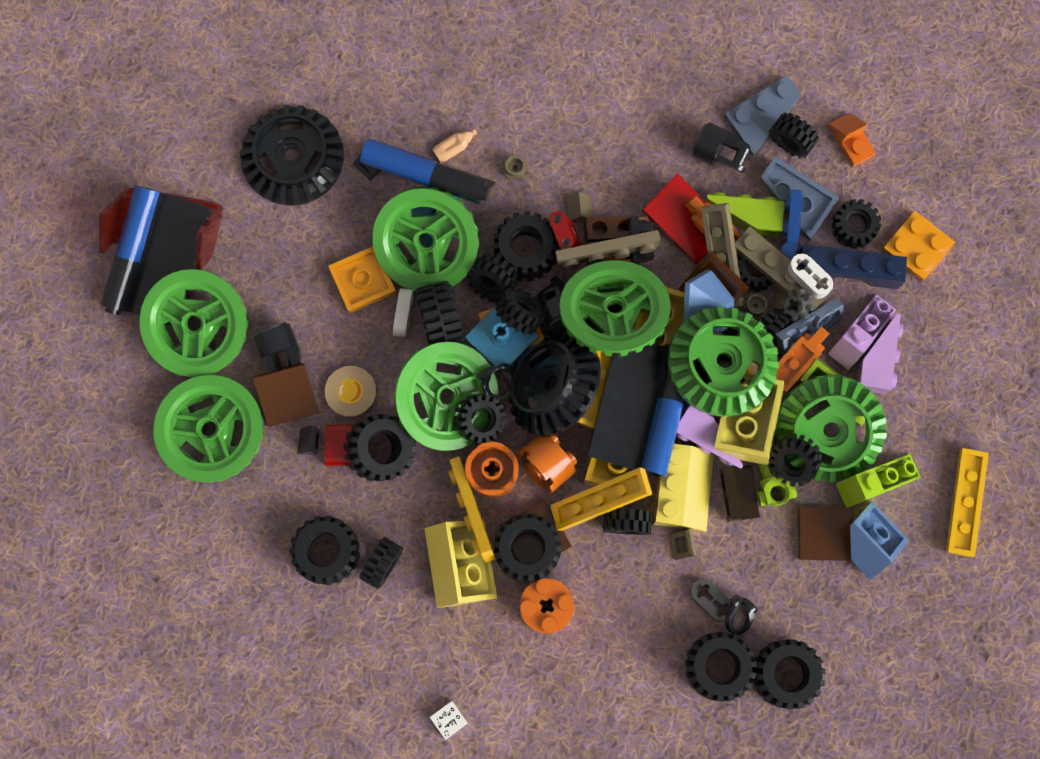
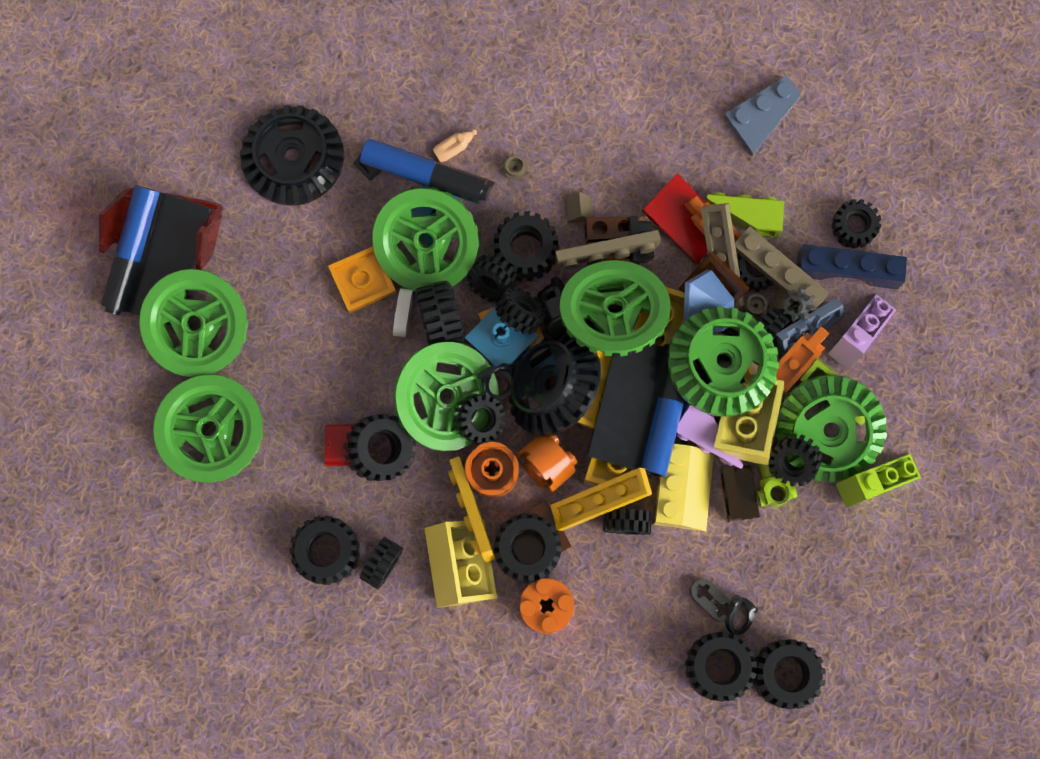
black piece [253,322,301,371] -> none
reddish brown tile [253,362,319,427] -> none
black slope [298,425,320,455] -> none
tan tile [325,366,377,418] -> none
white tile [430,701,468,740] -> none
red piece [550,211,582,249] -> none
dark tan slope [670,529,697,560] -> none
black piece [692,122,751,173] -> none
sand blue wing [760,156,840,240] -> none
black tyre [769,112,819,158] -> none
blue hinge [781,189,803,260] -> none
white beam [788,254,833,299] -> none
reddish brown tile [798,506,853,561] -> none
orange slope [828,113,876,167] -> none
medium blue slope [850,501,909,579] -> none
lavender slope [856,314,903,395] -> none
light orange plate [882,211,955,282] -> none
yellow plate [945,448,989,558] -> none

